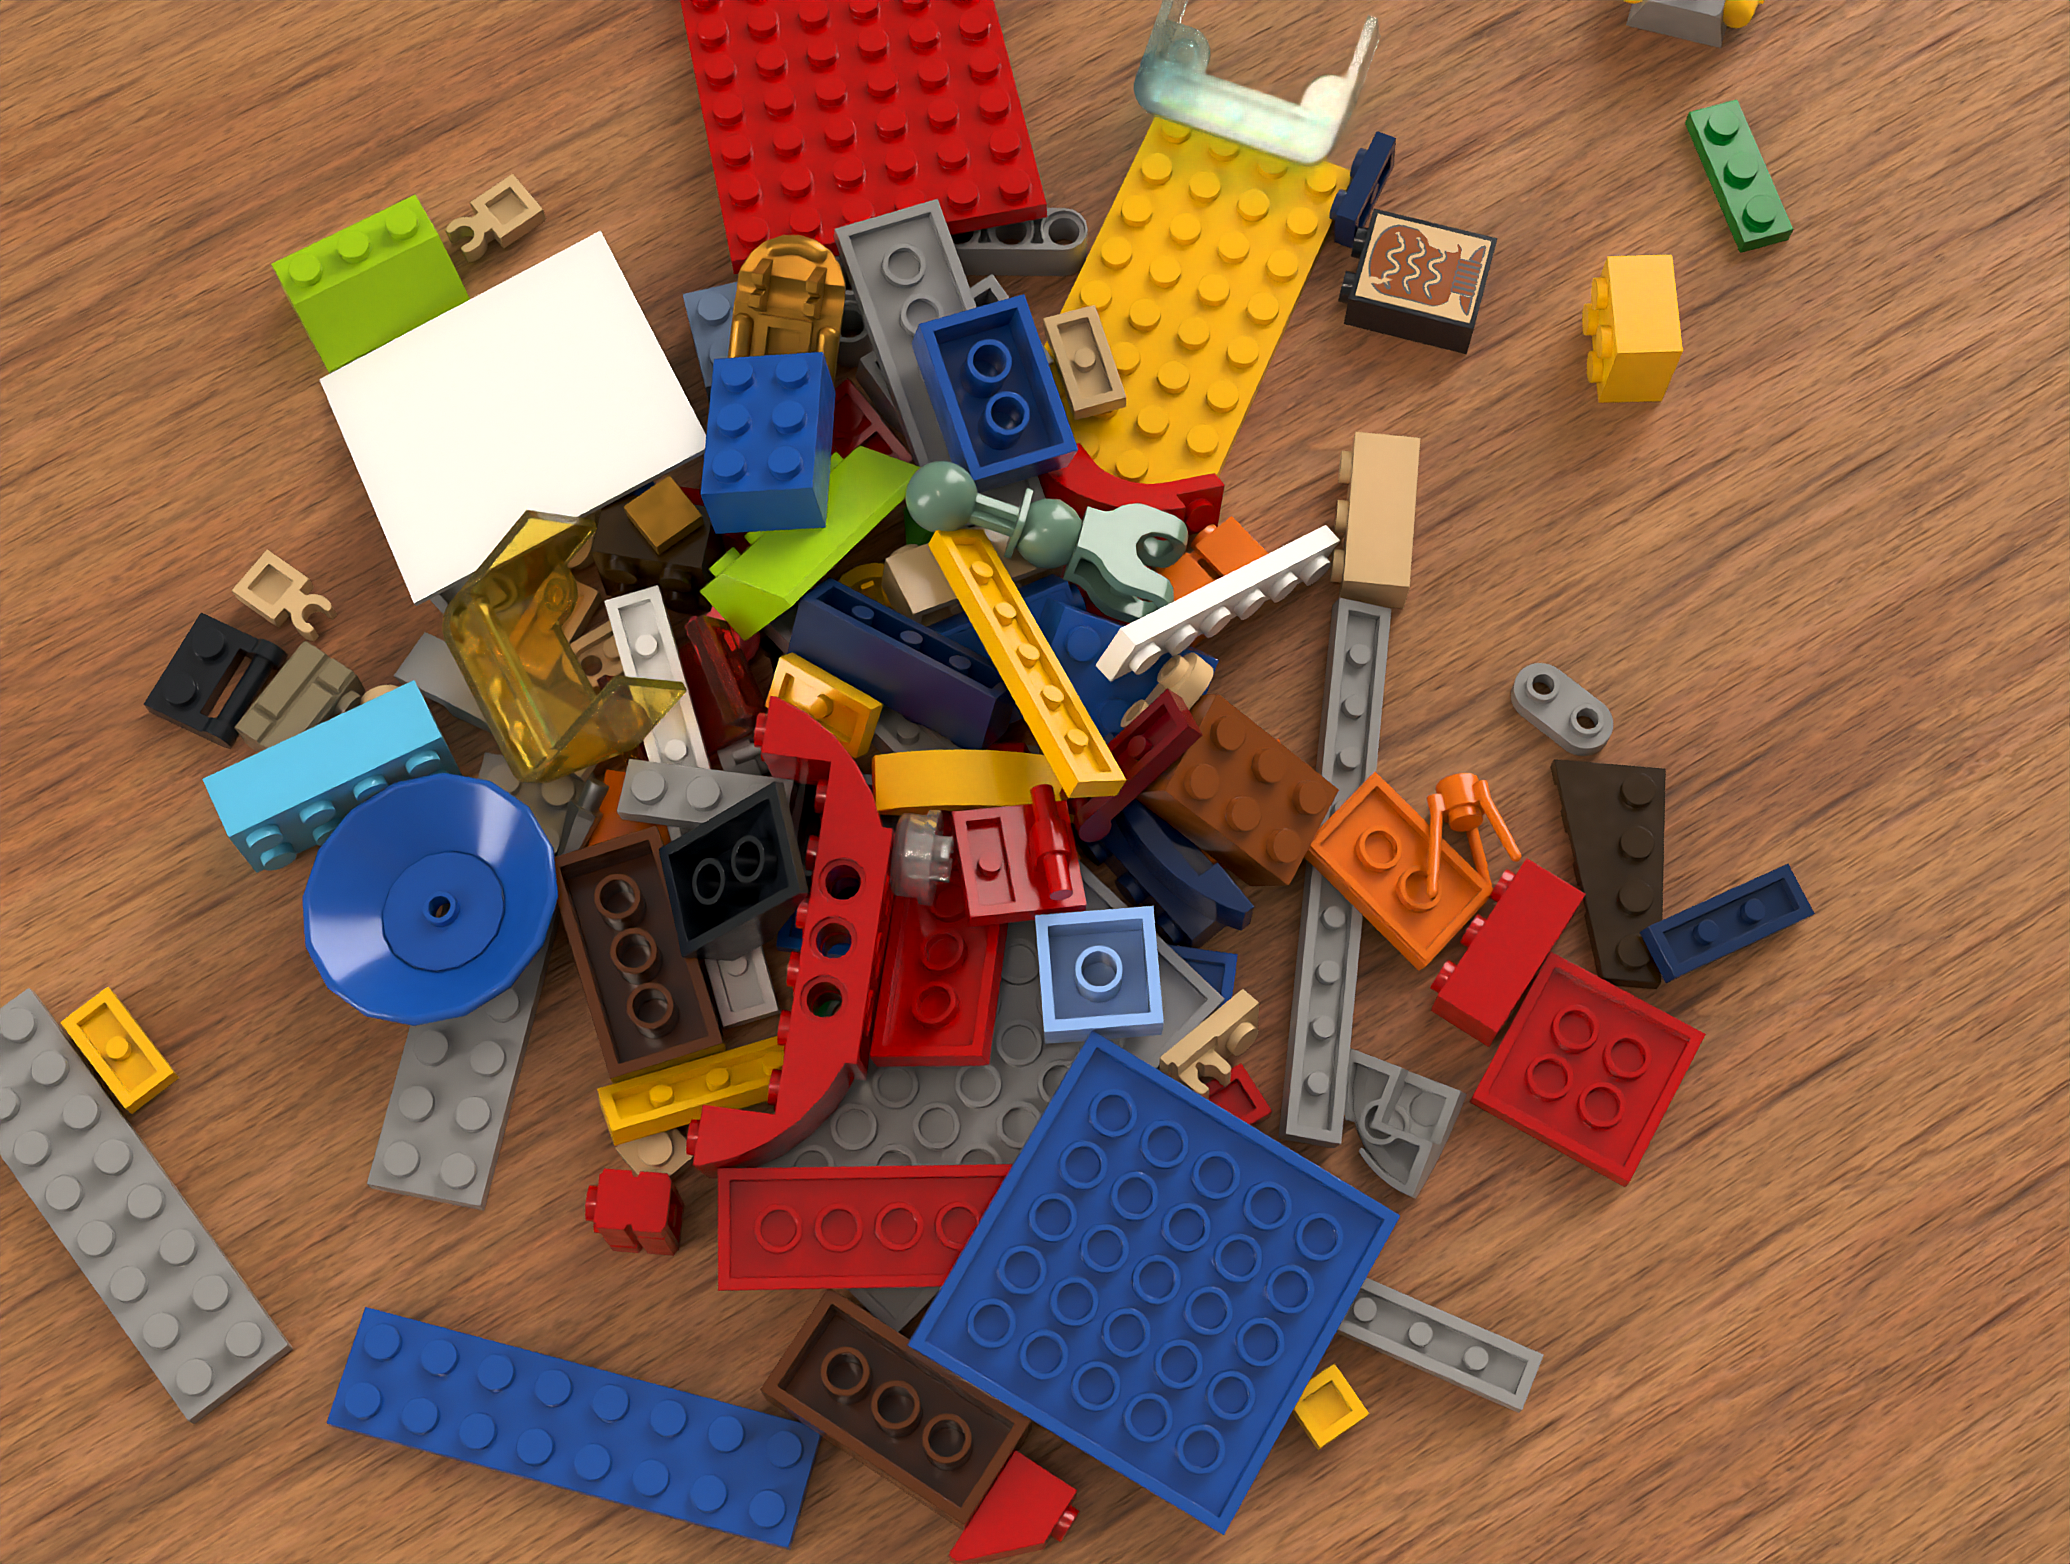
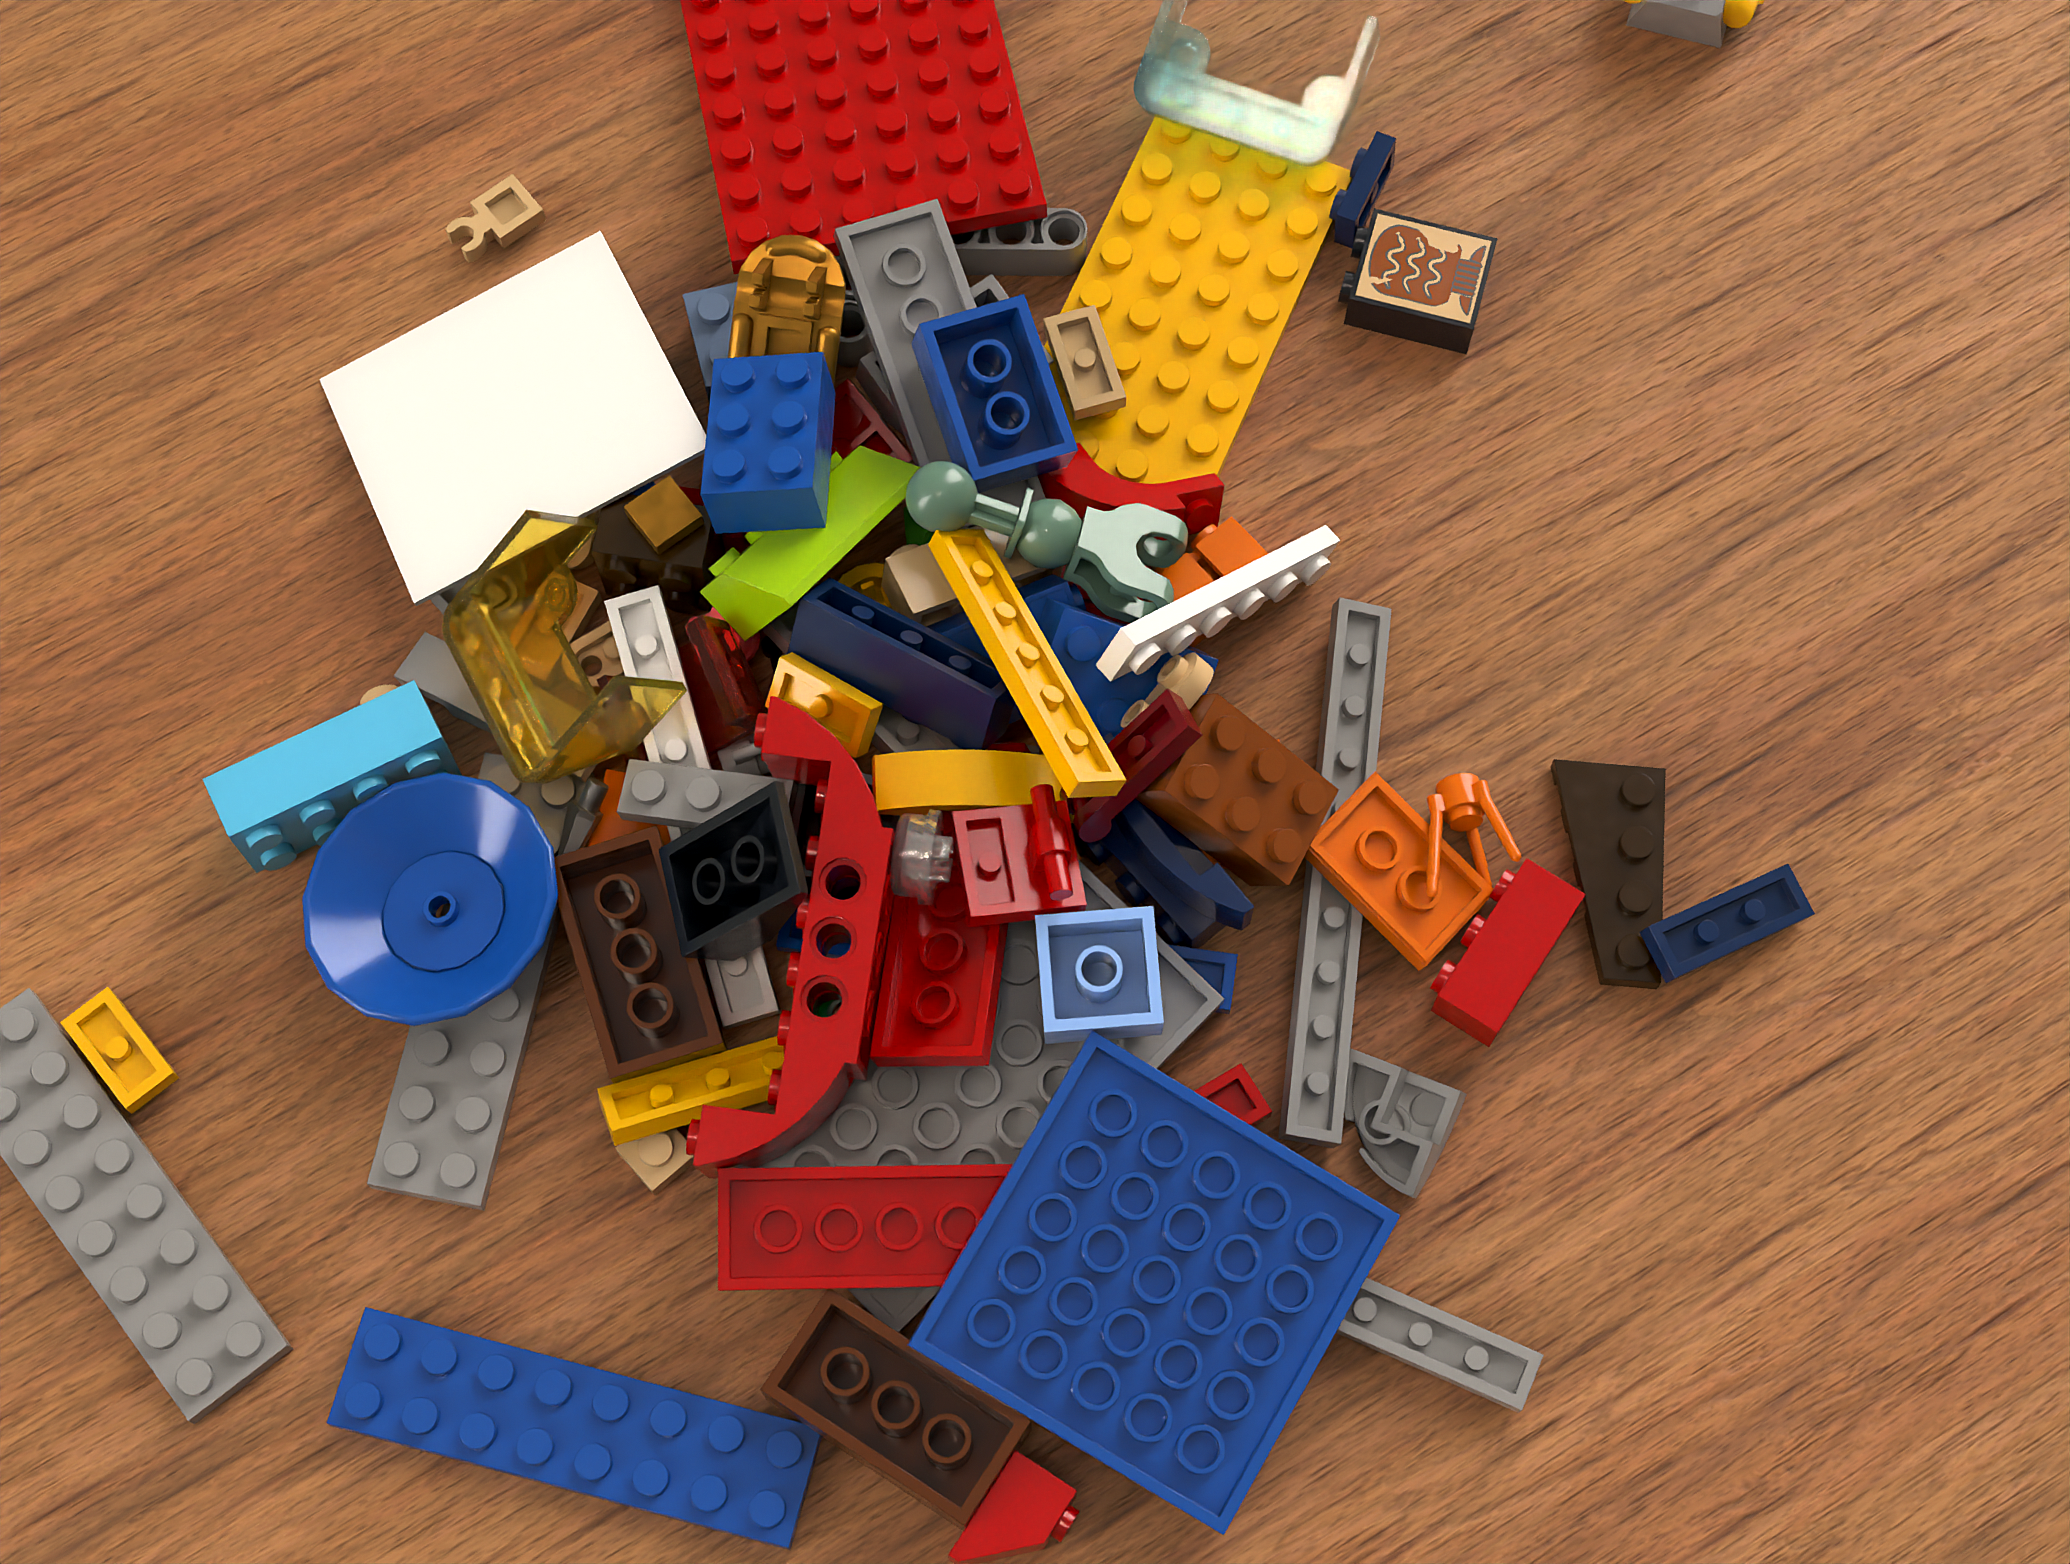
black plate [144,613,288,749] -> none
tan plate [232,550,337,641] -> none
dark tan brick [234,641,366,753] -> none
lime slope [271,194,470,374] -> none
red brick [585,1168,685,1256] -> none
tan plate [1159,989,1259,1100] -> none
yellow plate [1292,1363,1369,1451] -> none
tan brick [1330,432,1420,609] -> none
red plate [1469,951,1706,1187] -> none
light grey plate [1511,663,1613,756] -> none
yellow brick [1582,255,1683,403] -> none
plate [1685,99,1794,253] -> none

